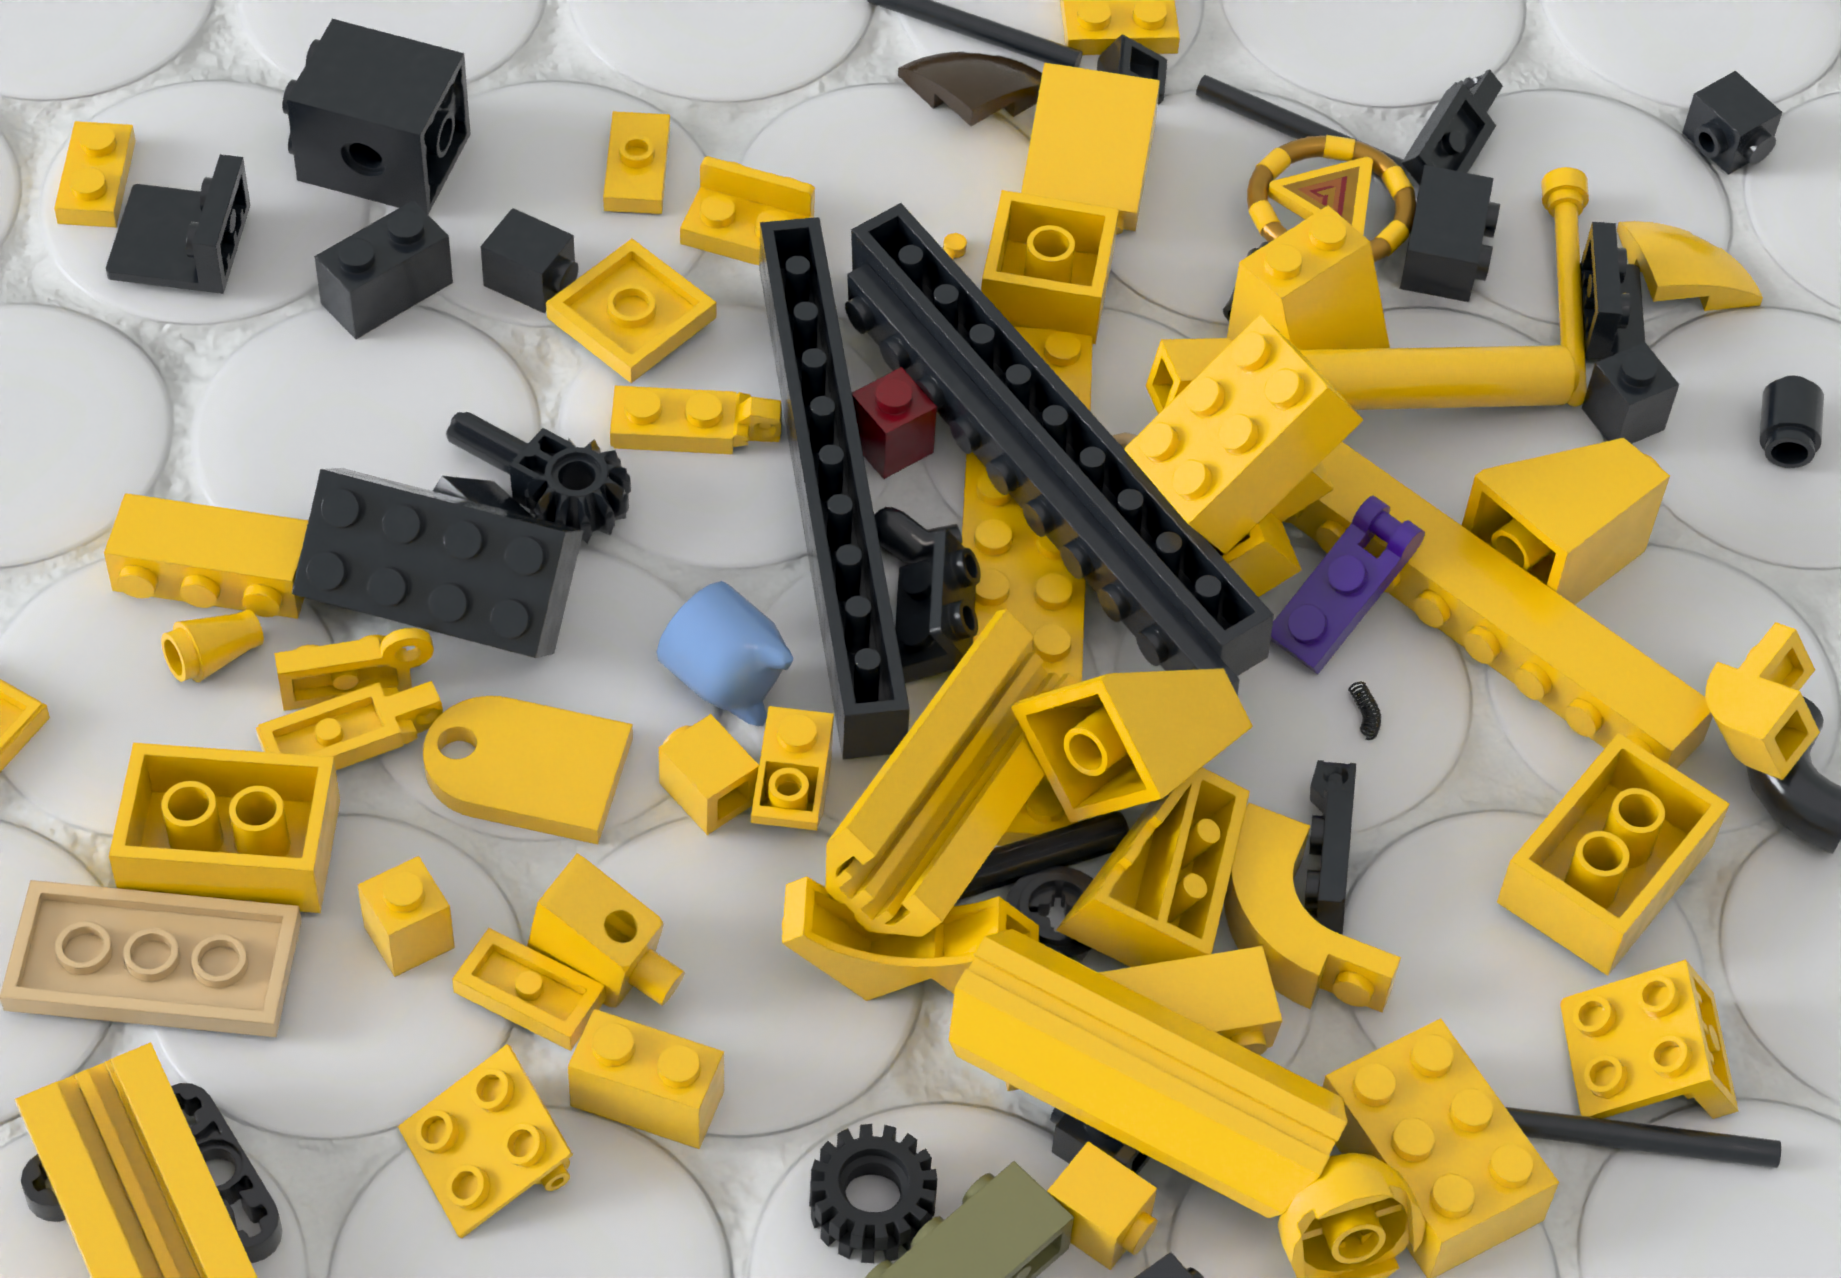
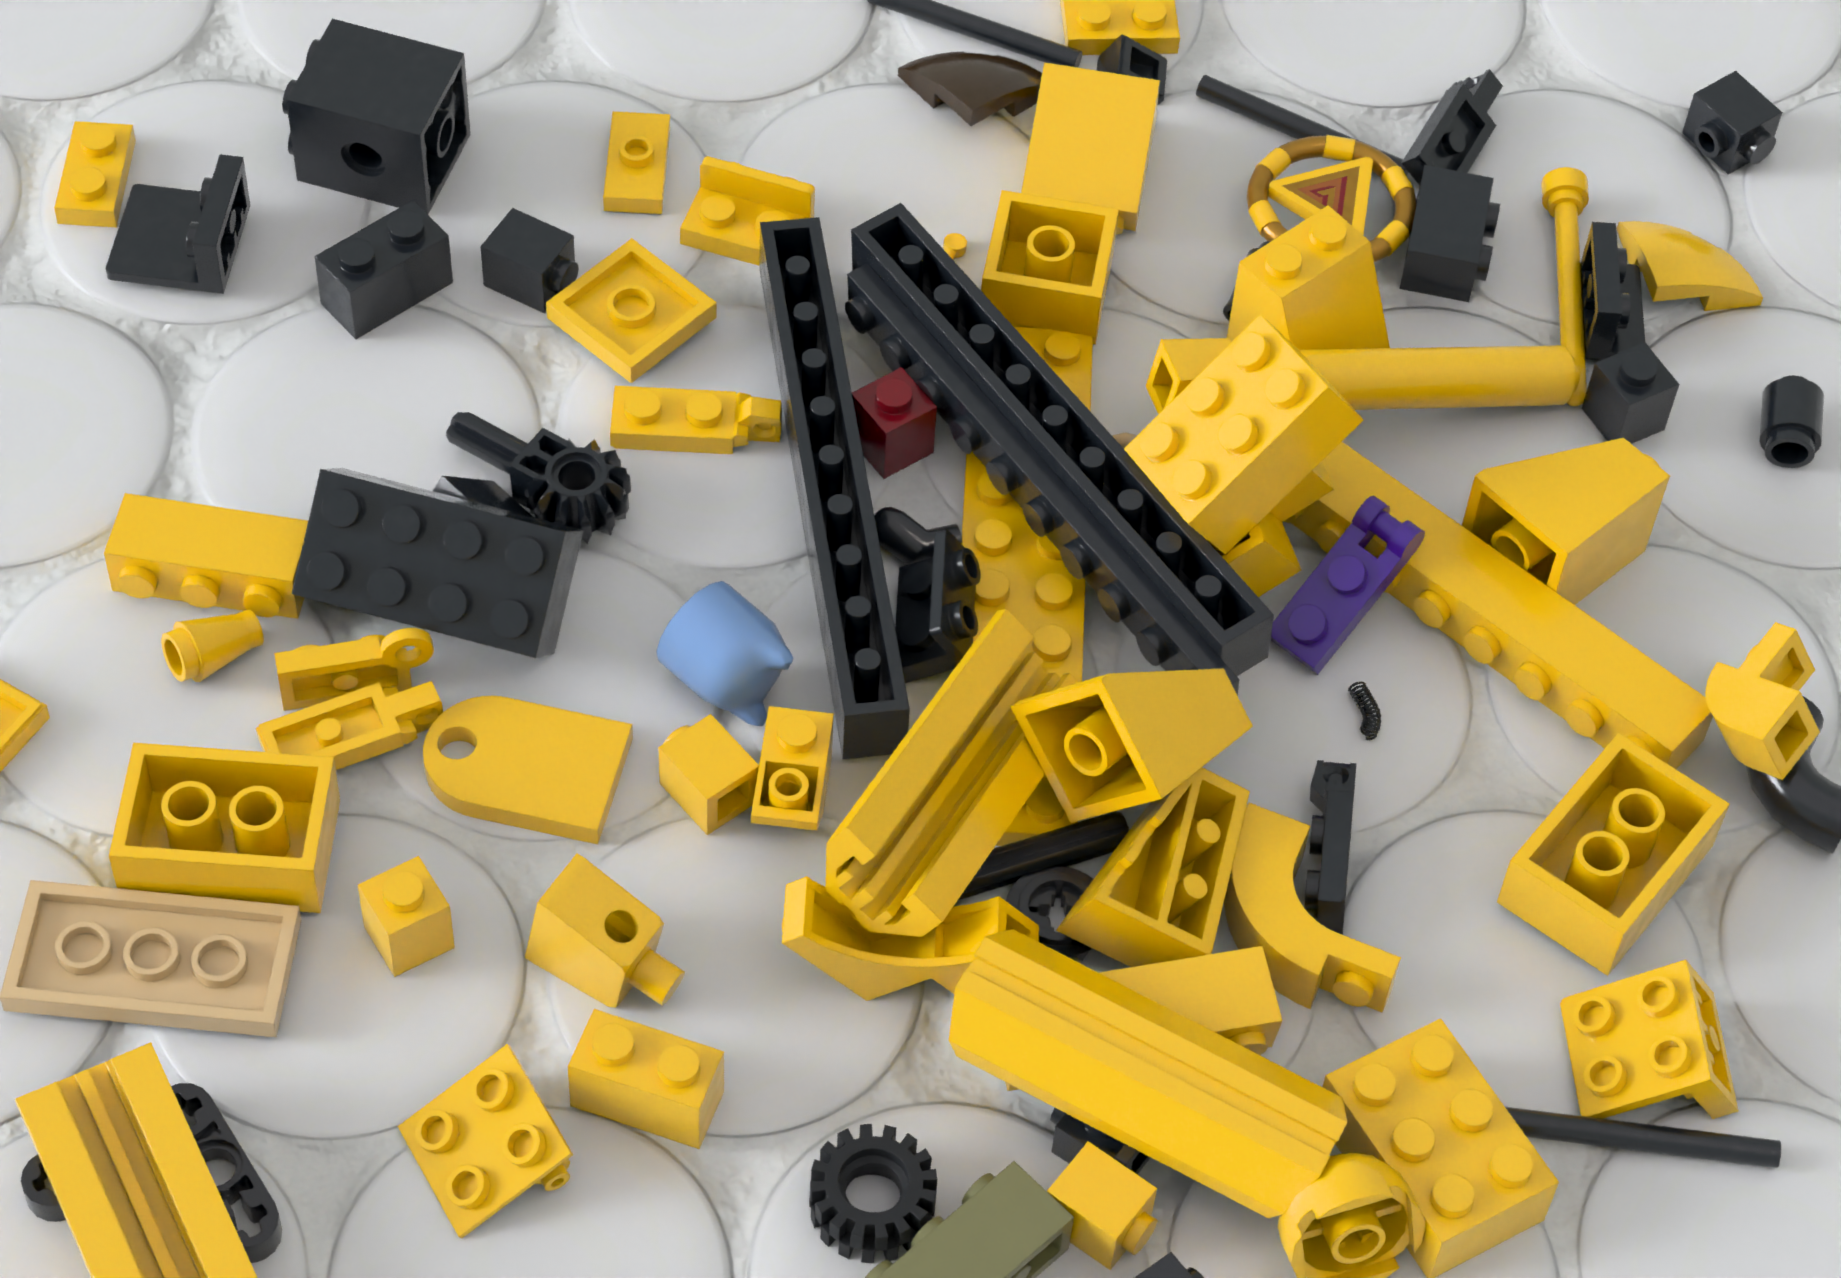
yellow plate [452,927,606,1051] -> none

